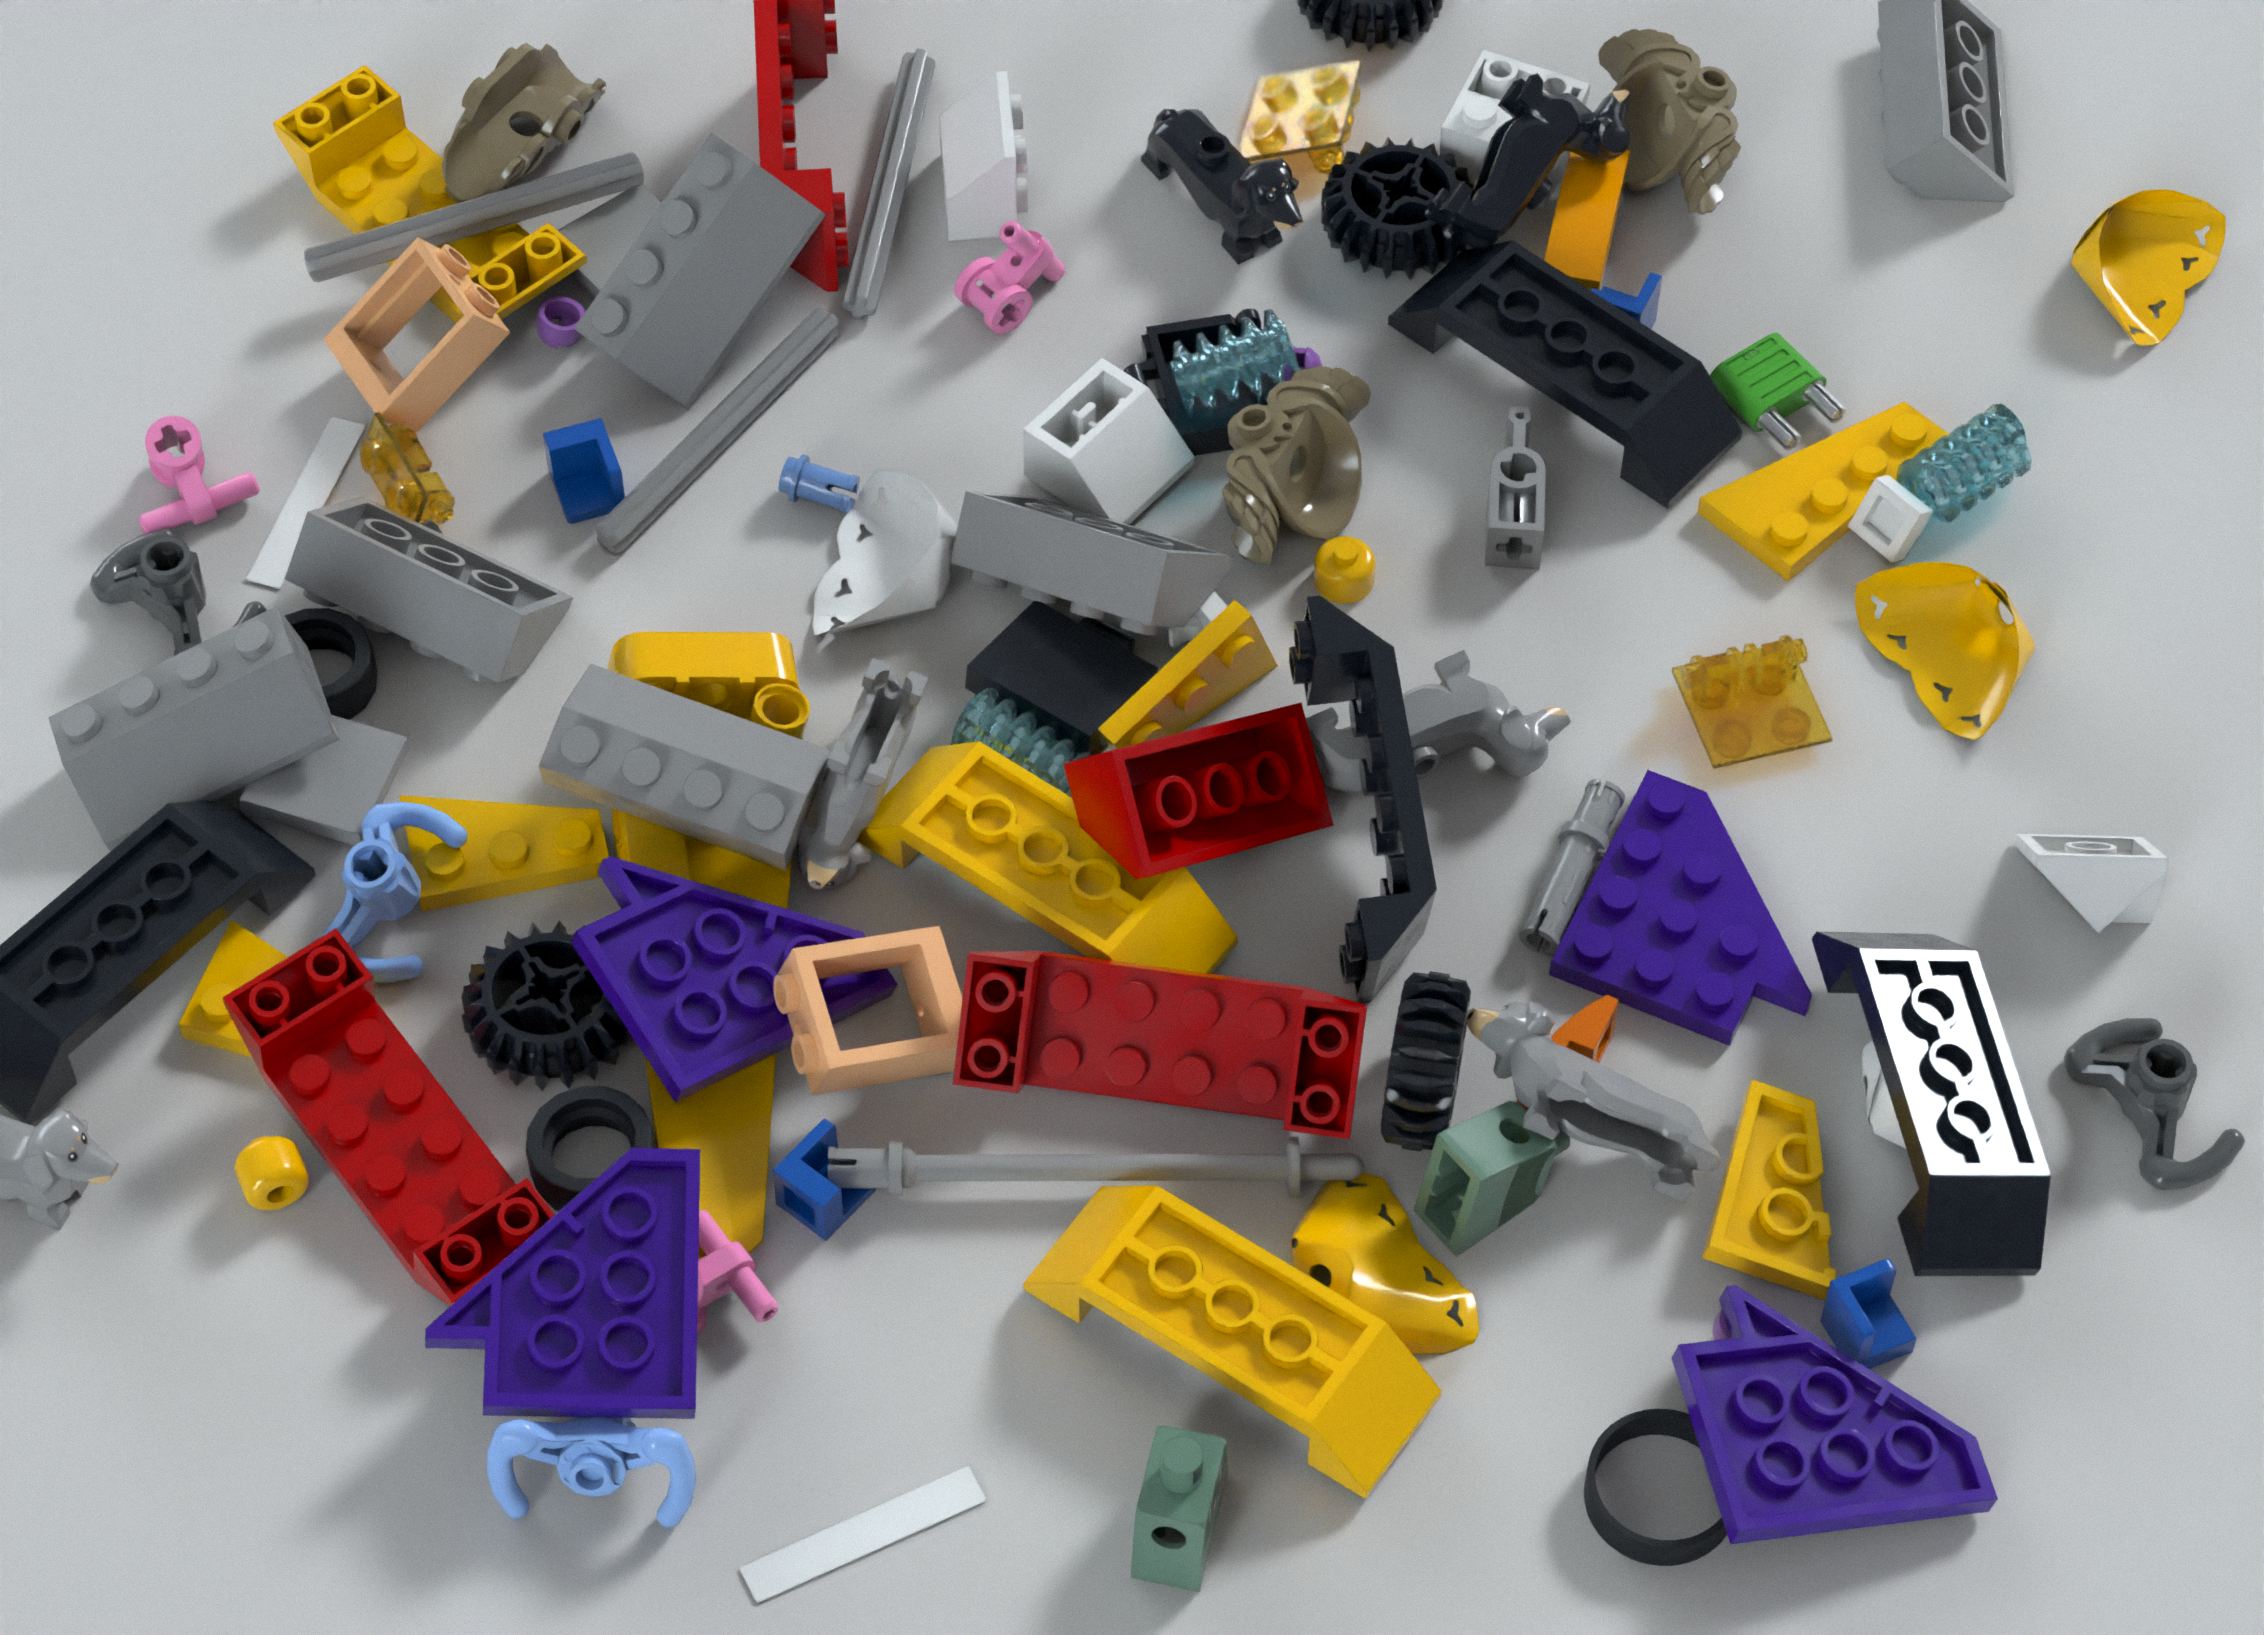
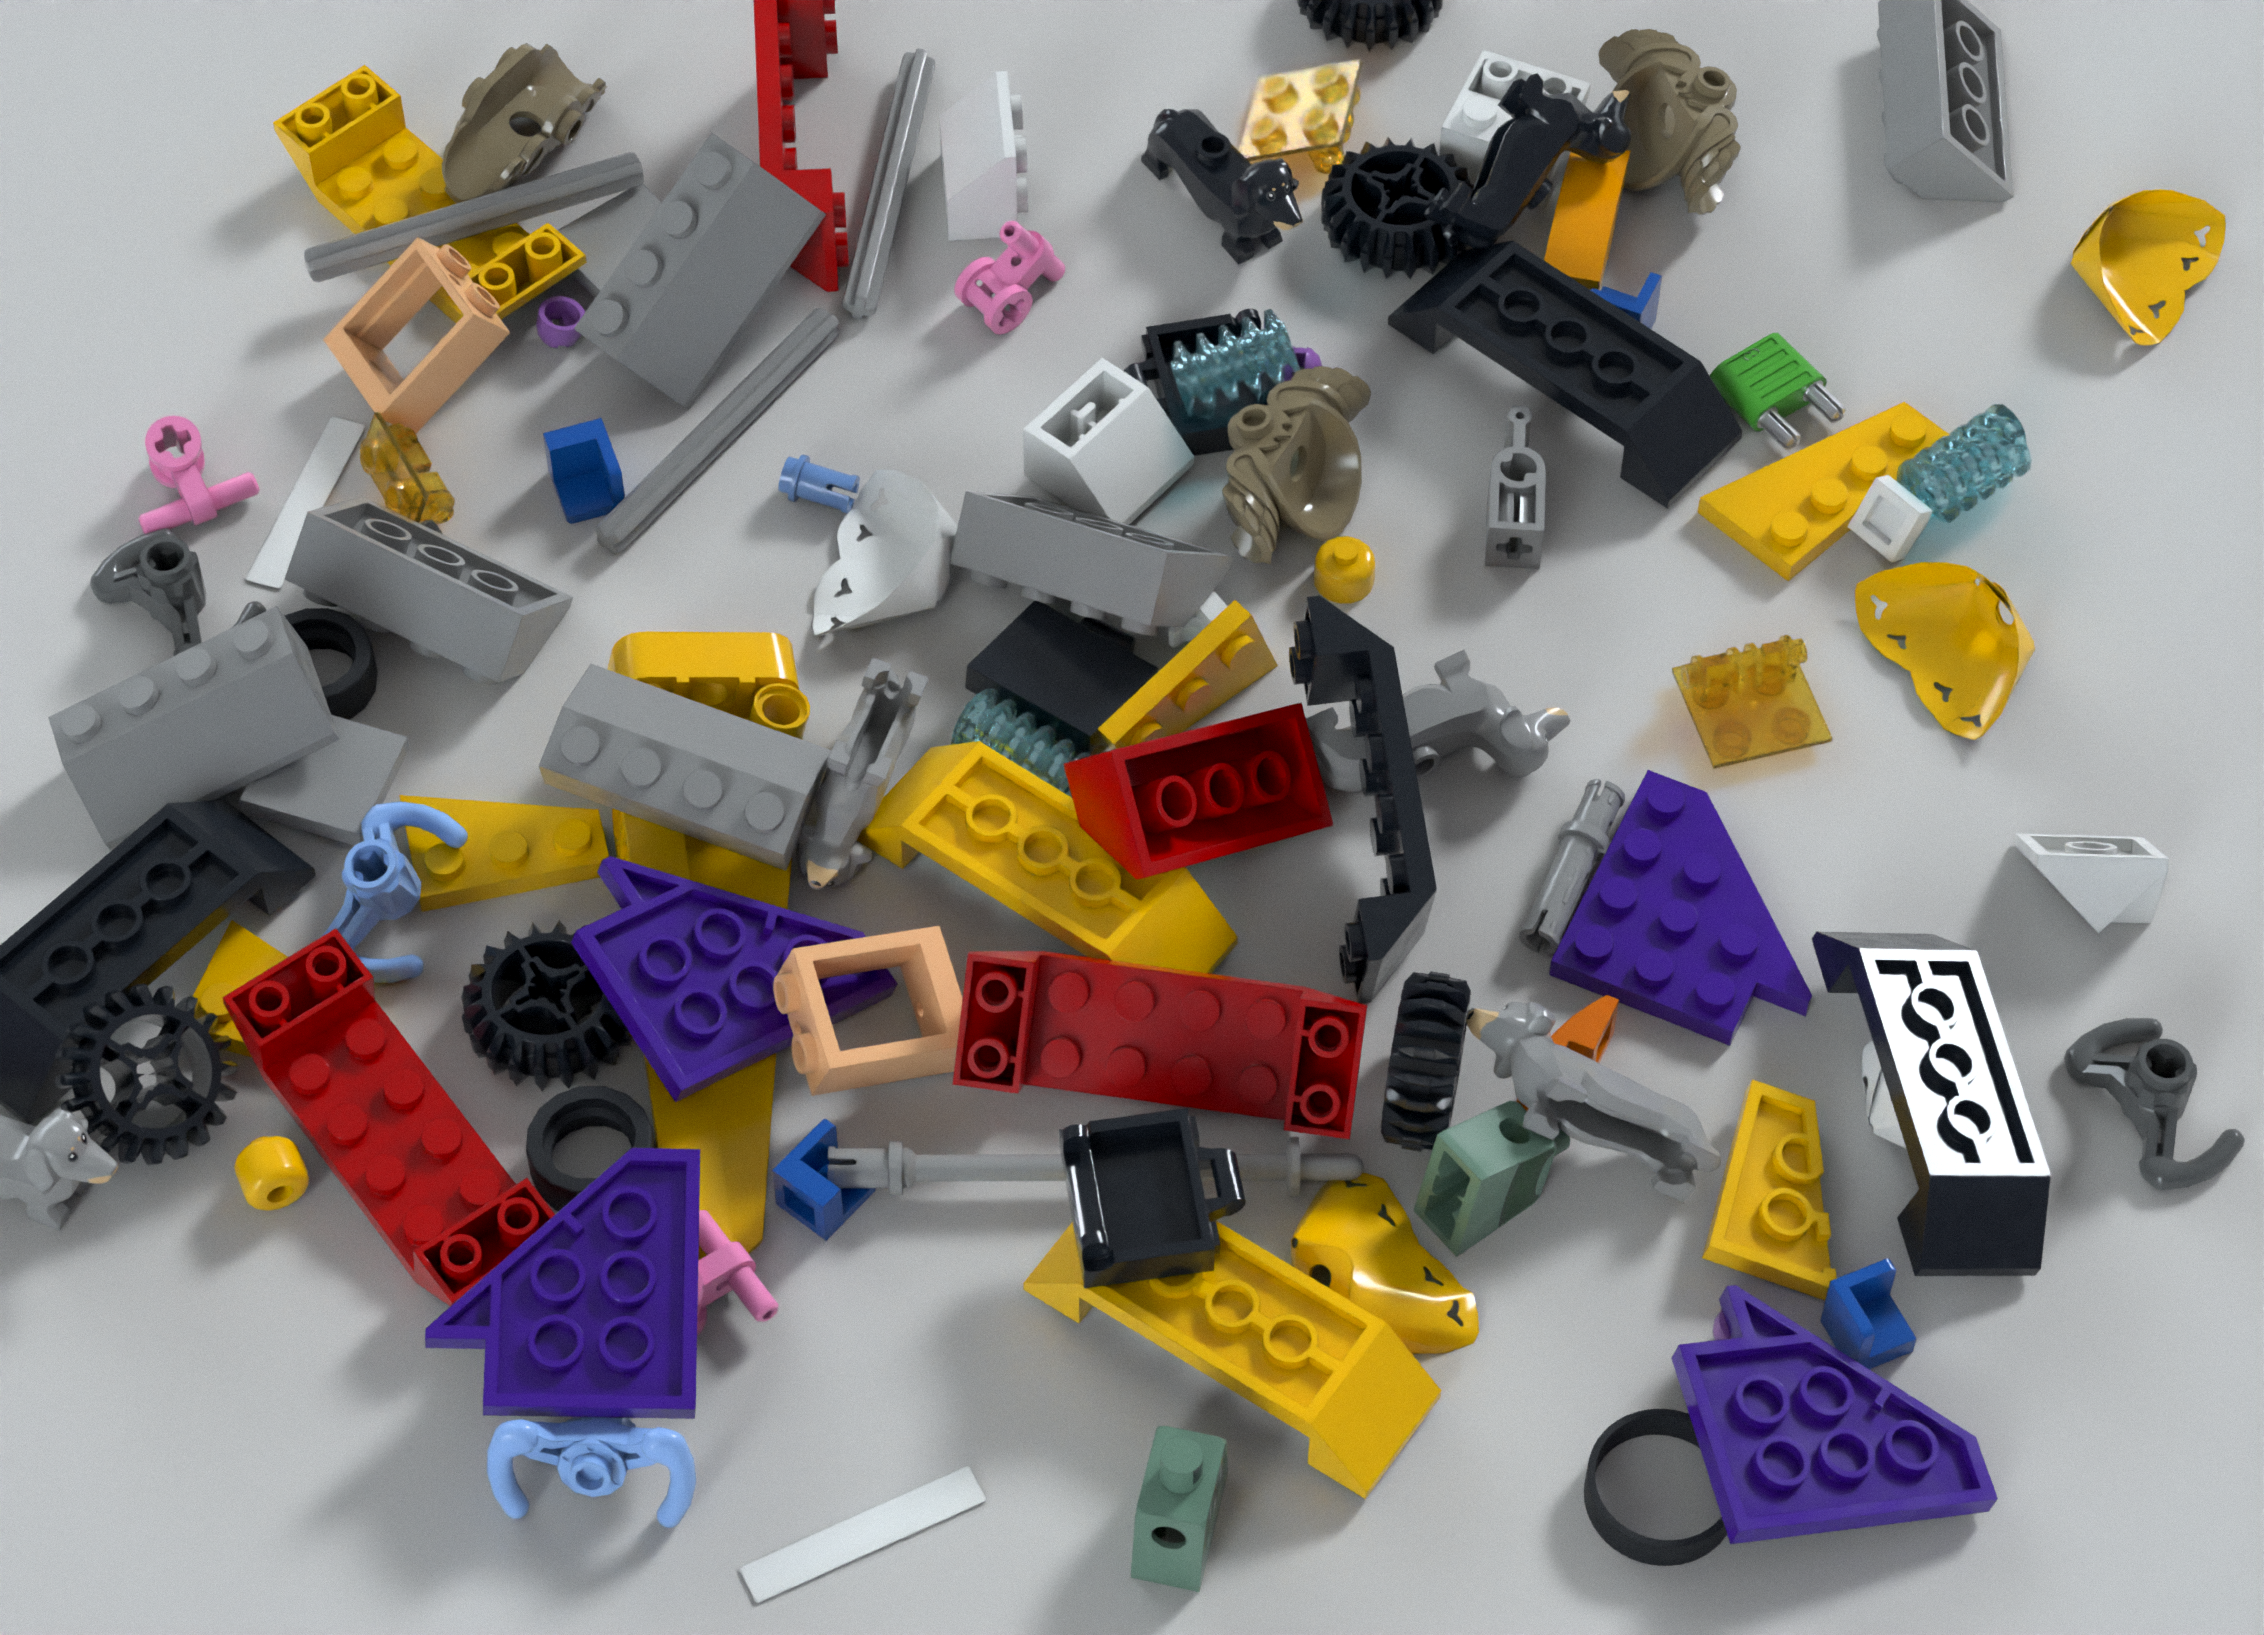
none -> black gear [53,983,239,1166]
none -> black piece [1059,1108,1246,1289]

